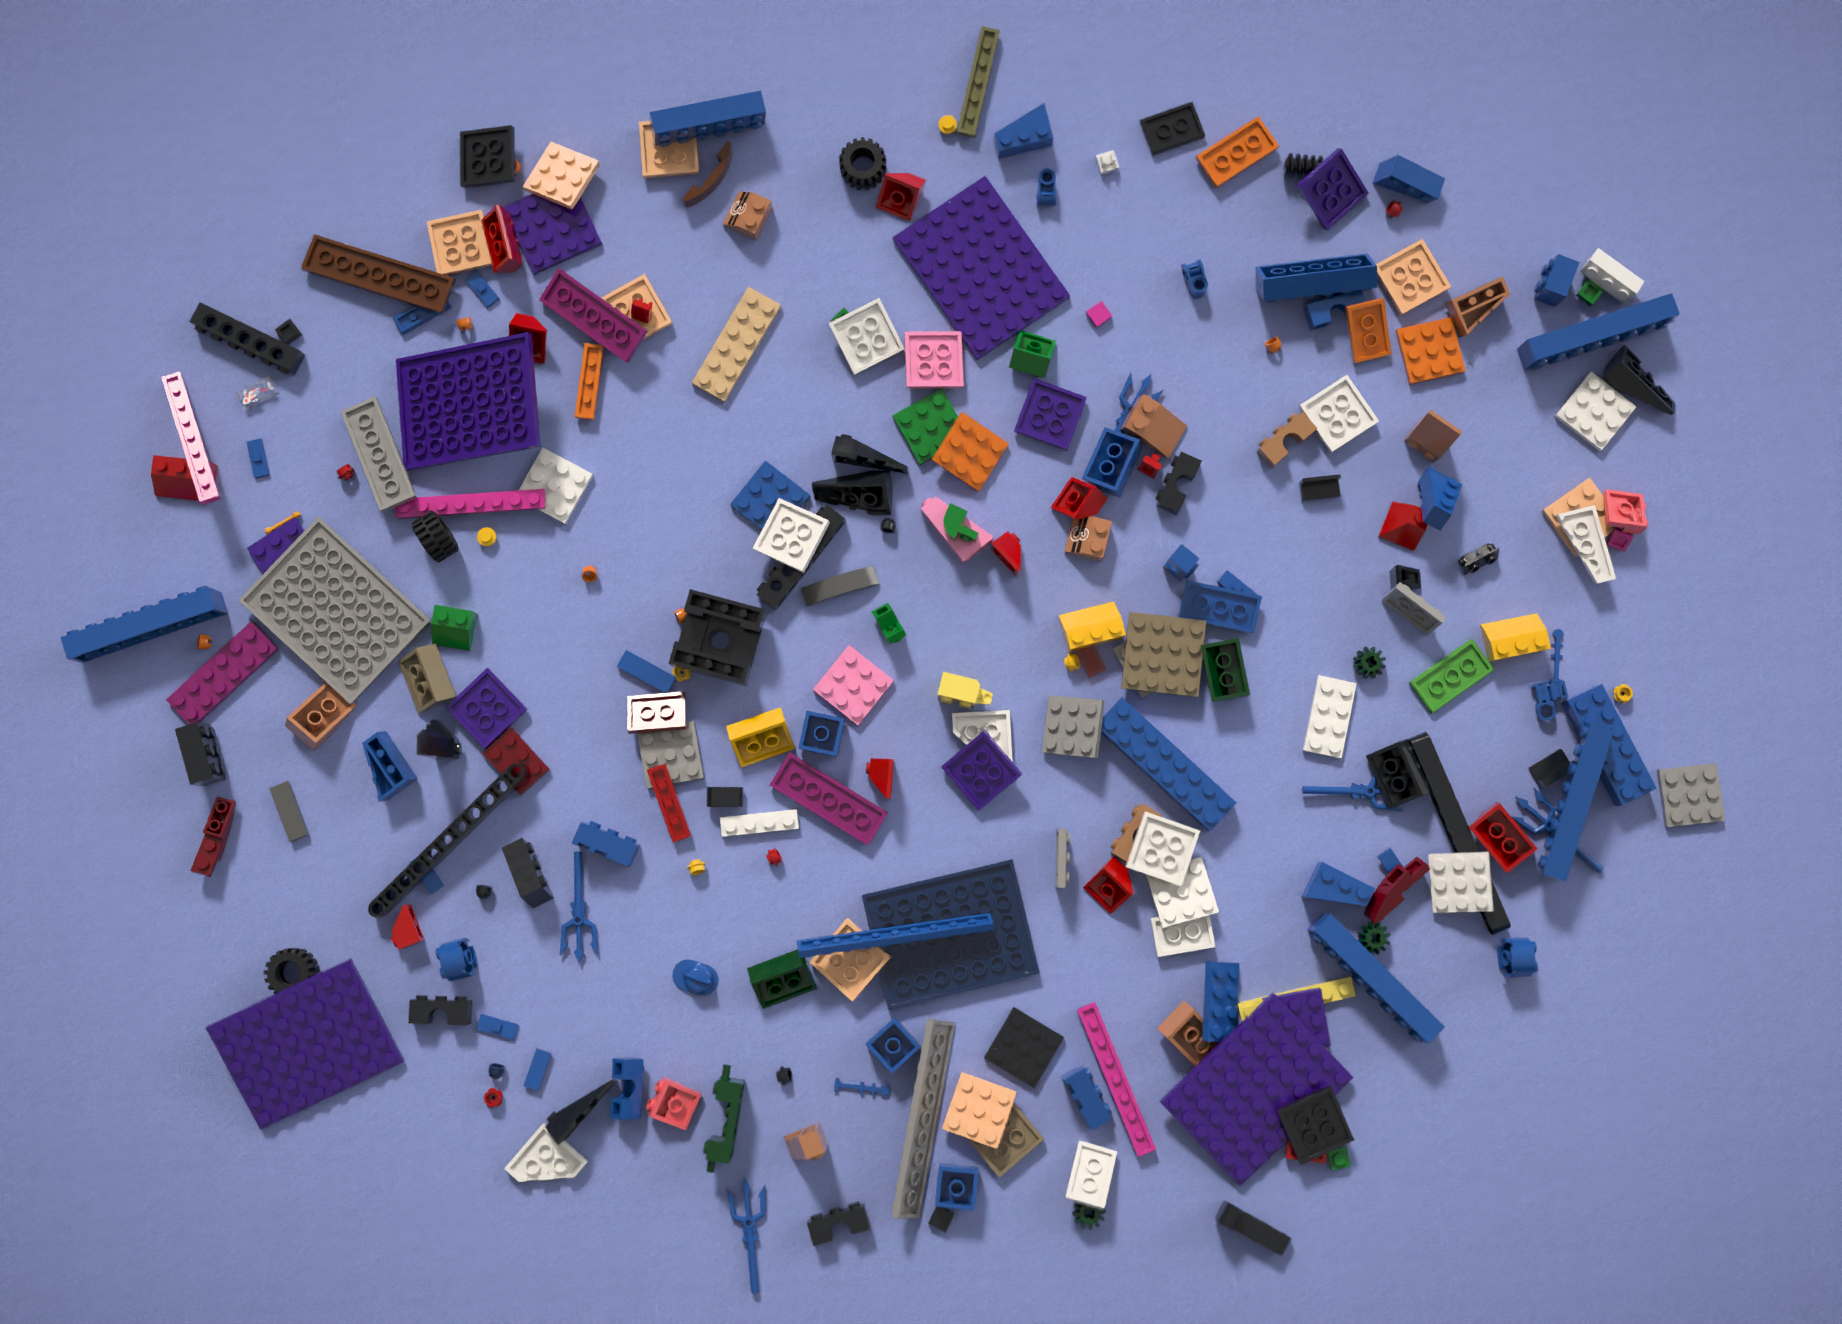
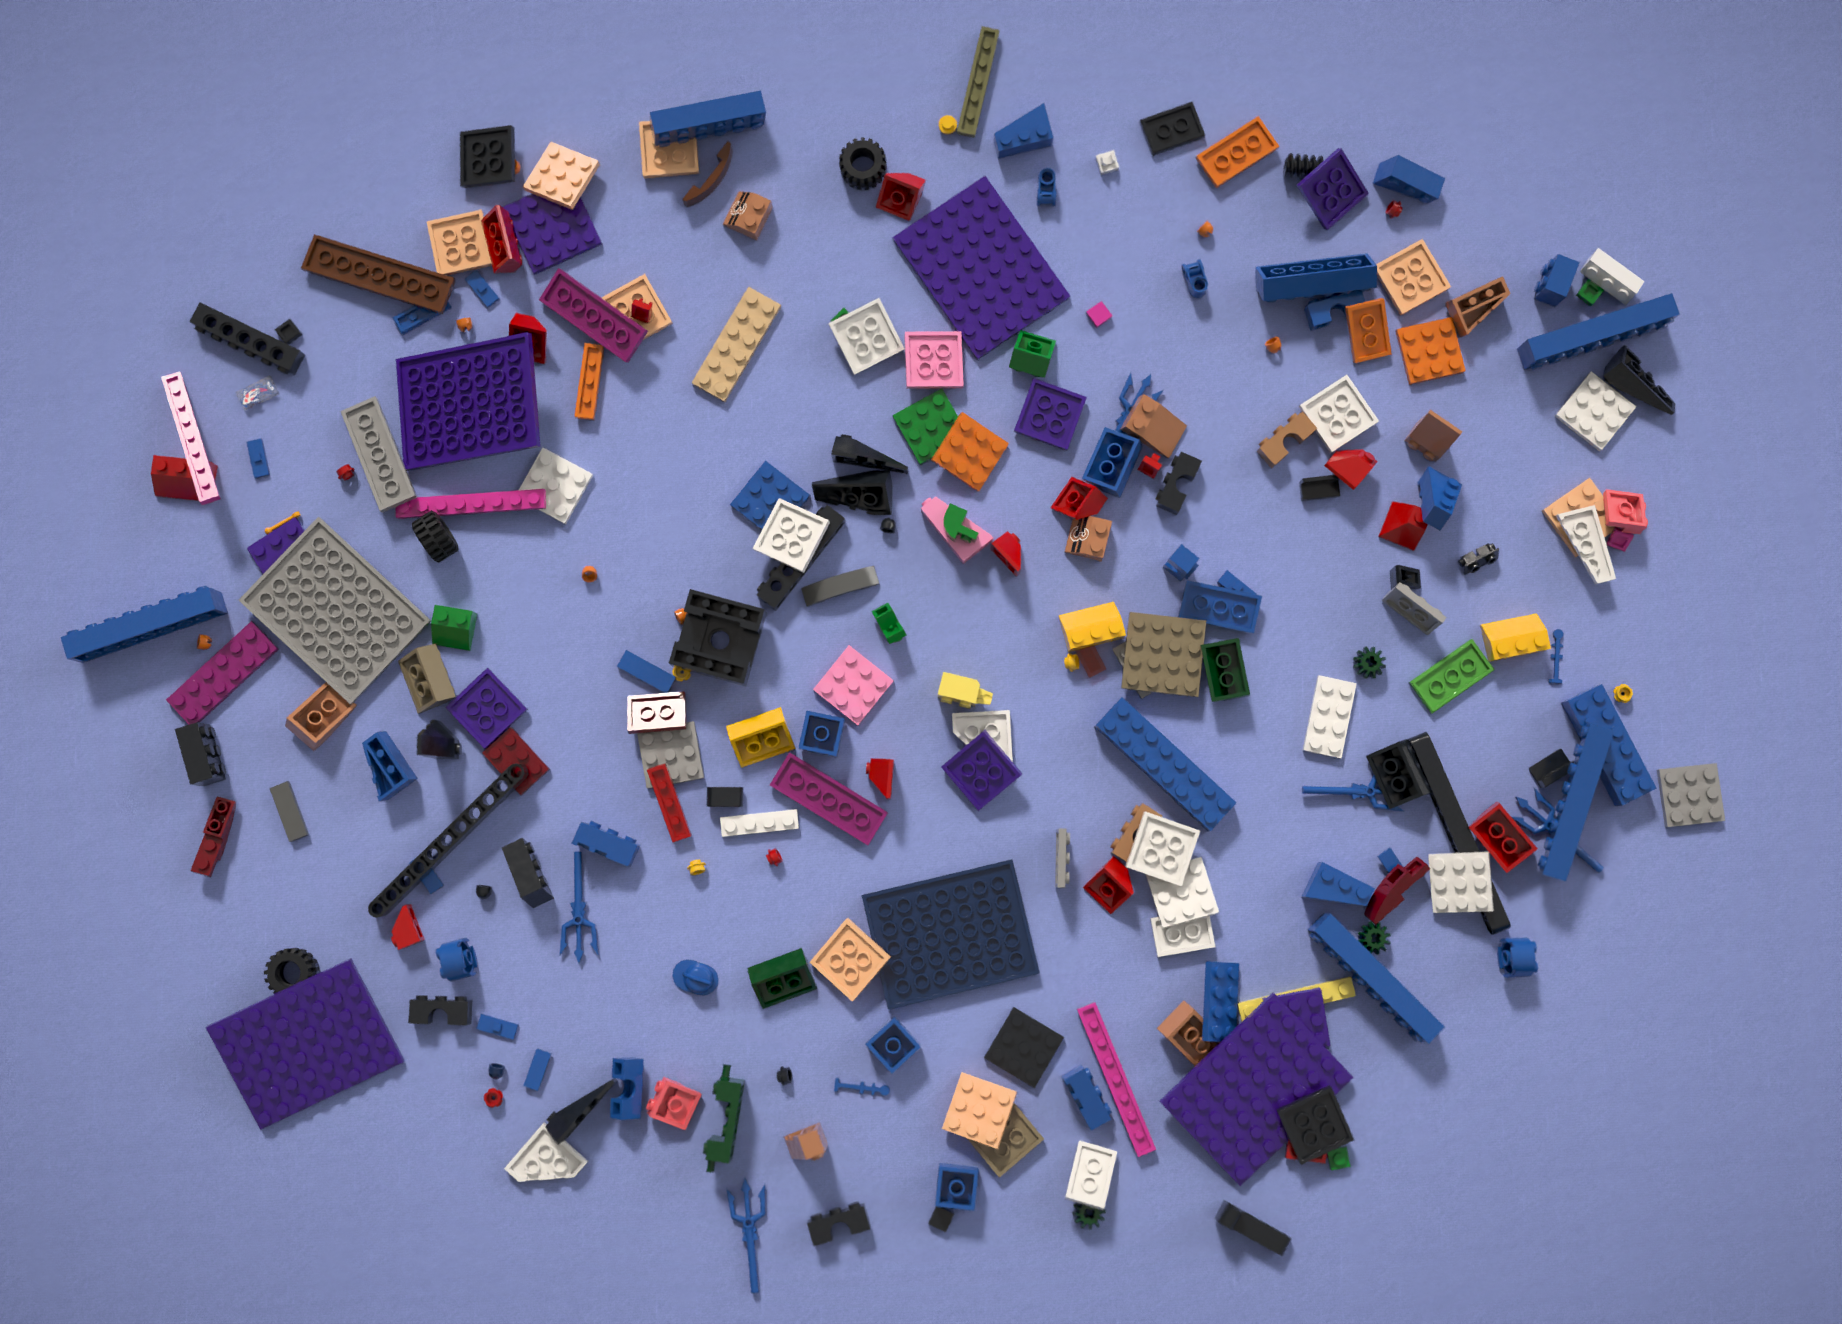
yellow plate [477,527,496,547] -> none
blue plate [797,913,994,958] -> none
light grey plate [891,1019,955,1219] -> none
light grey plate [1042,695,1105,759] -> none
blue piece [1531,681,1568,721] -> none
none -> orange hinge [1197,221,1213,237]
none -> red slope [1324,449,1377,490]

